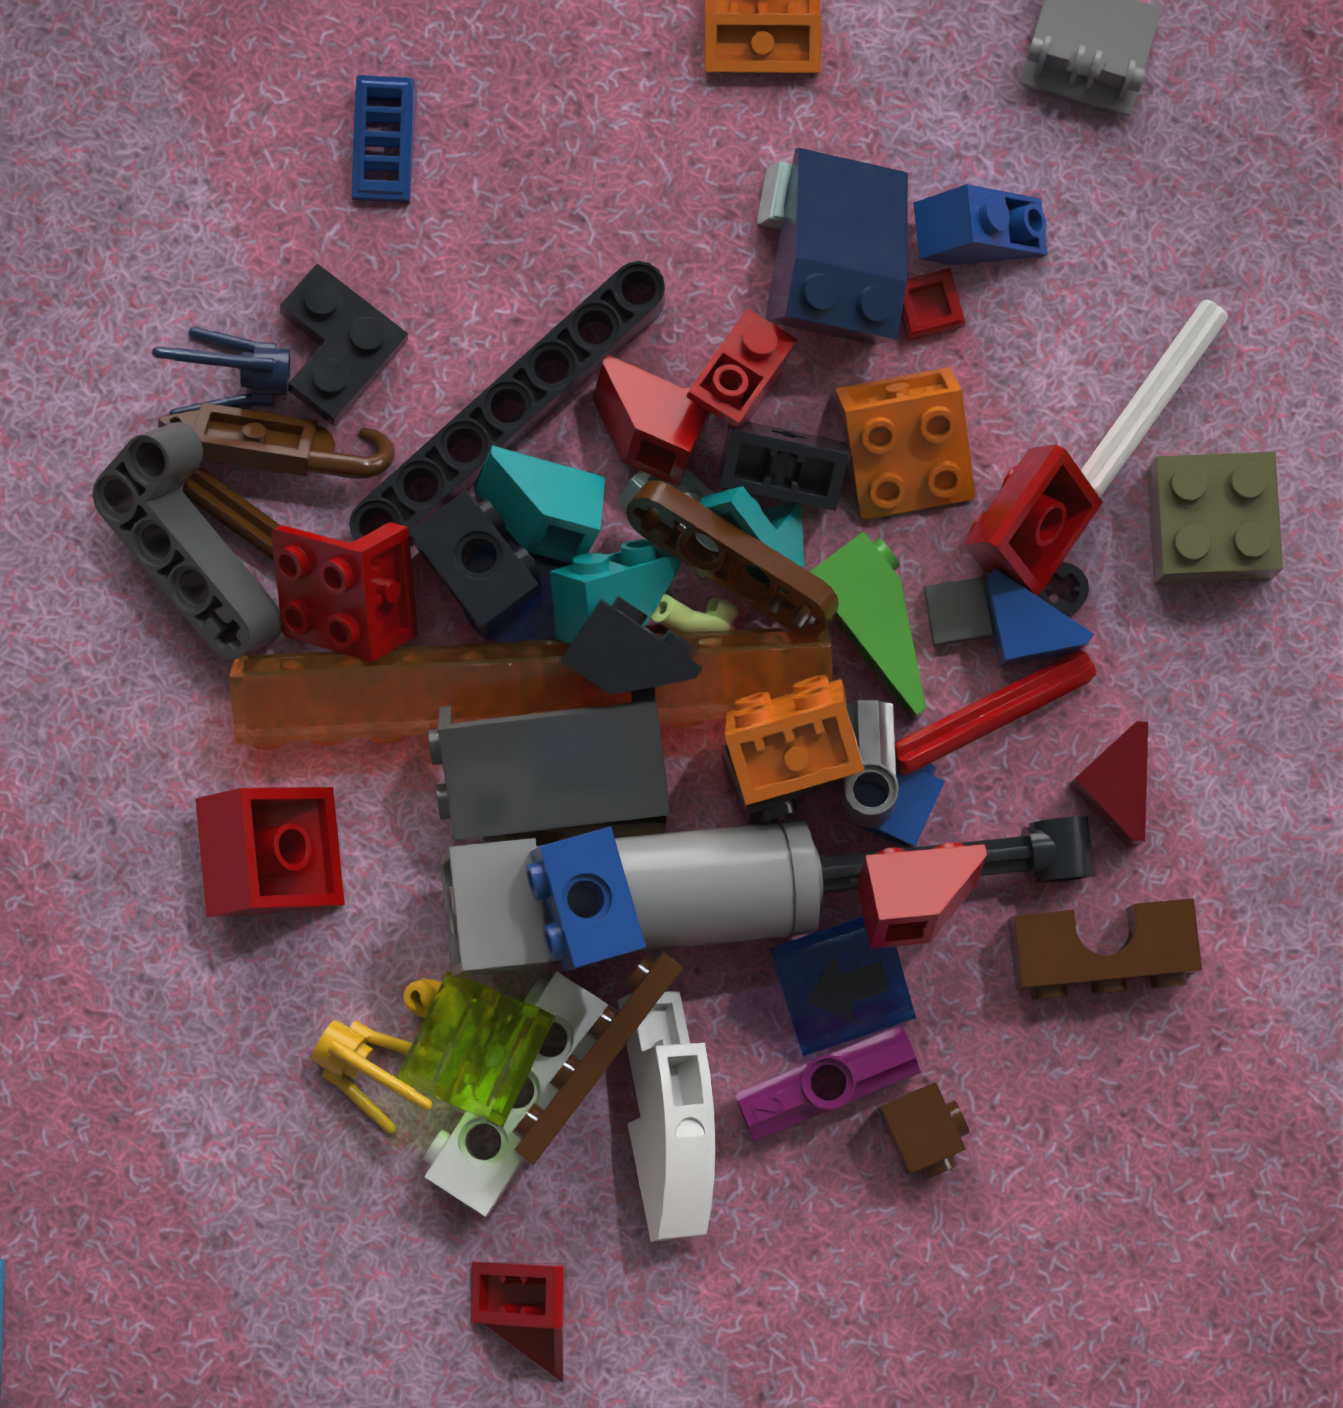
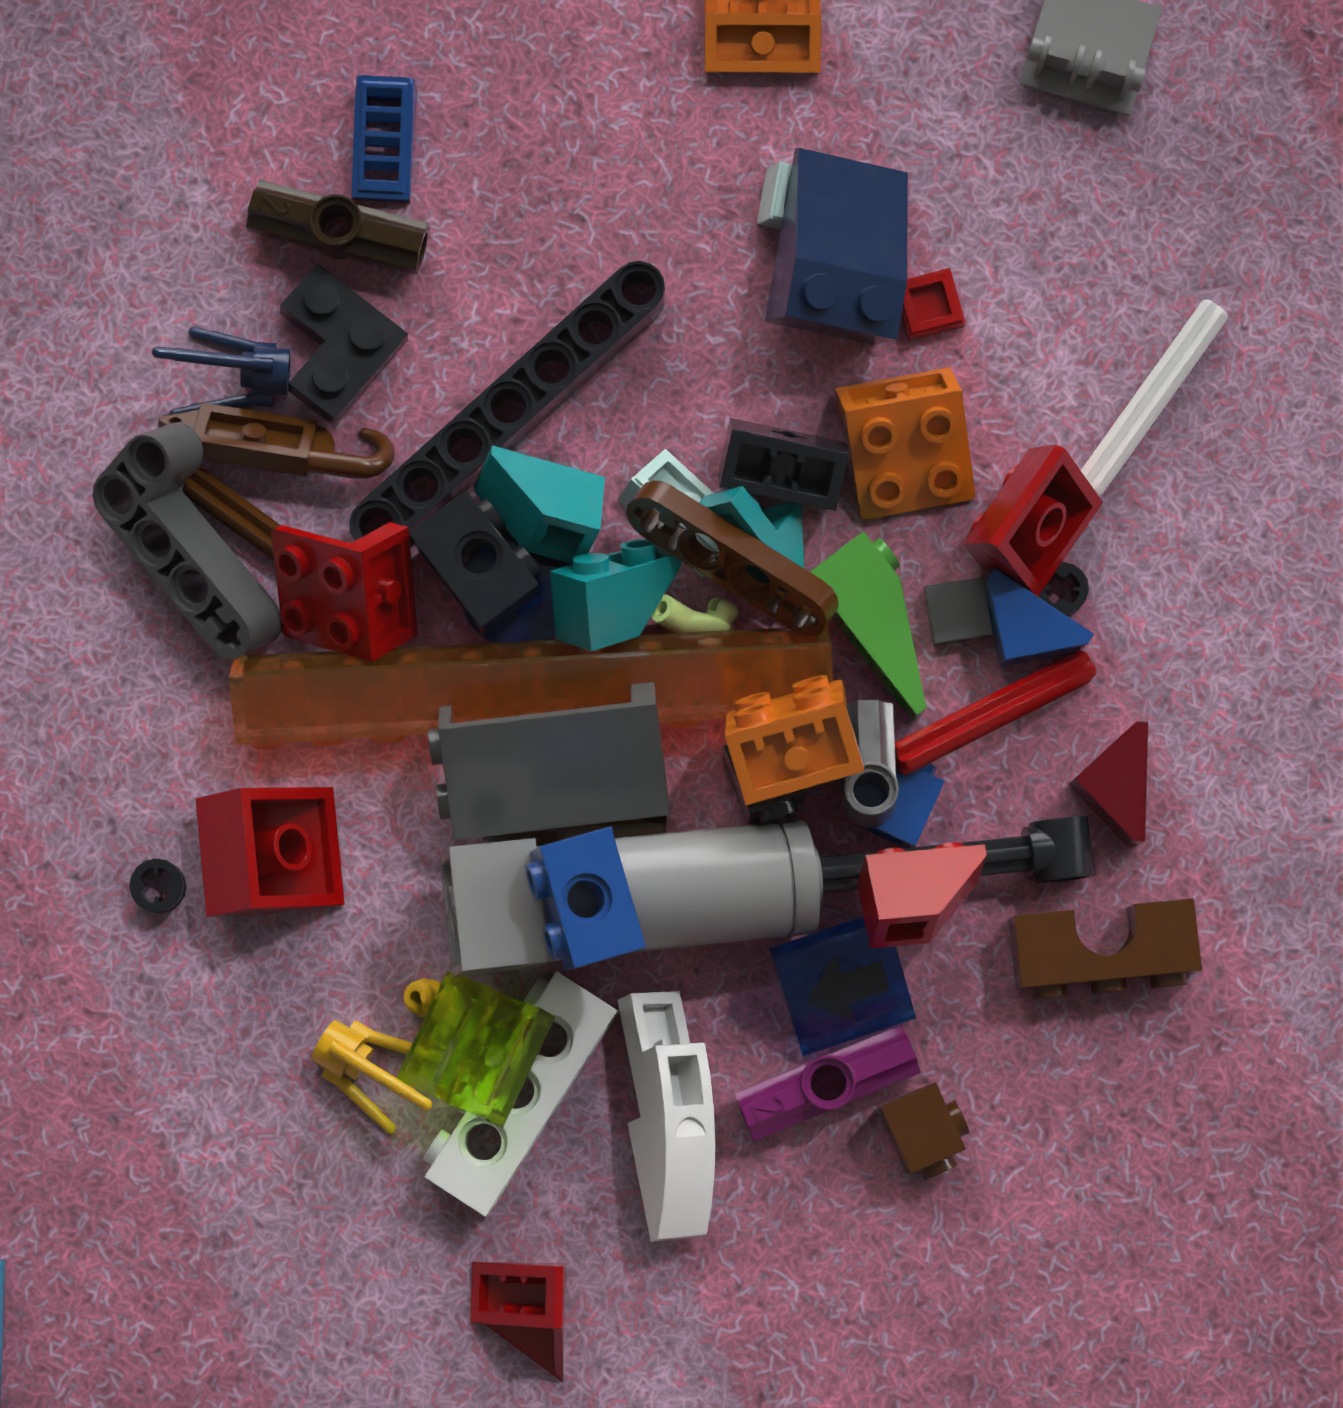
reddish brown plate [512,953,683,1165] -> none
black slope [560,596,703,695] -> none
red slope [592,355,711,486] -> none
red slope [686,308,797,429] -> none
blue slope [913,184,1048,265] -> none
olive brick [1147,452,1283,585] -> none
none -> black bush [129,858,187,914]
none -> dark brown piece [246,180,430,275]

